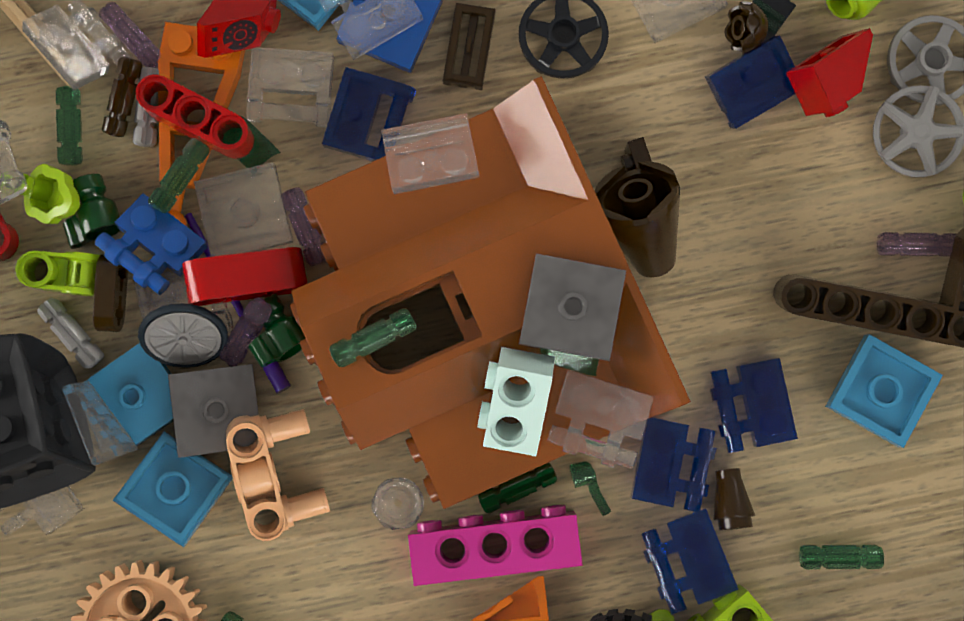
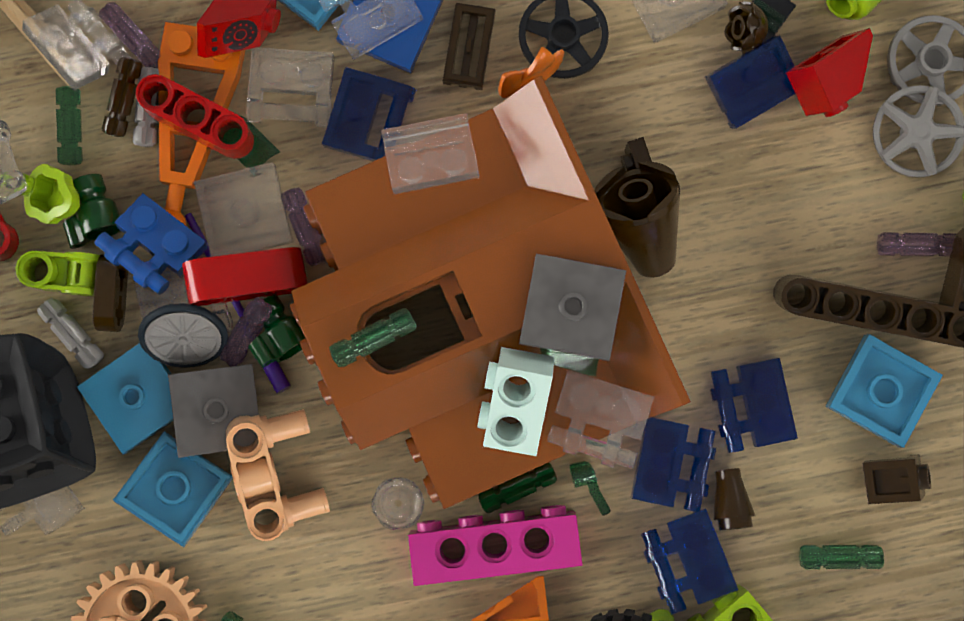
clear slope [63,381,138,466] -> none
clear green axle [148,138,210,213] -> none
none -> orange plate [498,47,564,98]
none -> dark brown bracket [862,454,931,504]

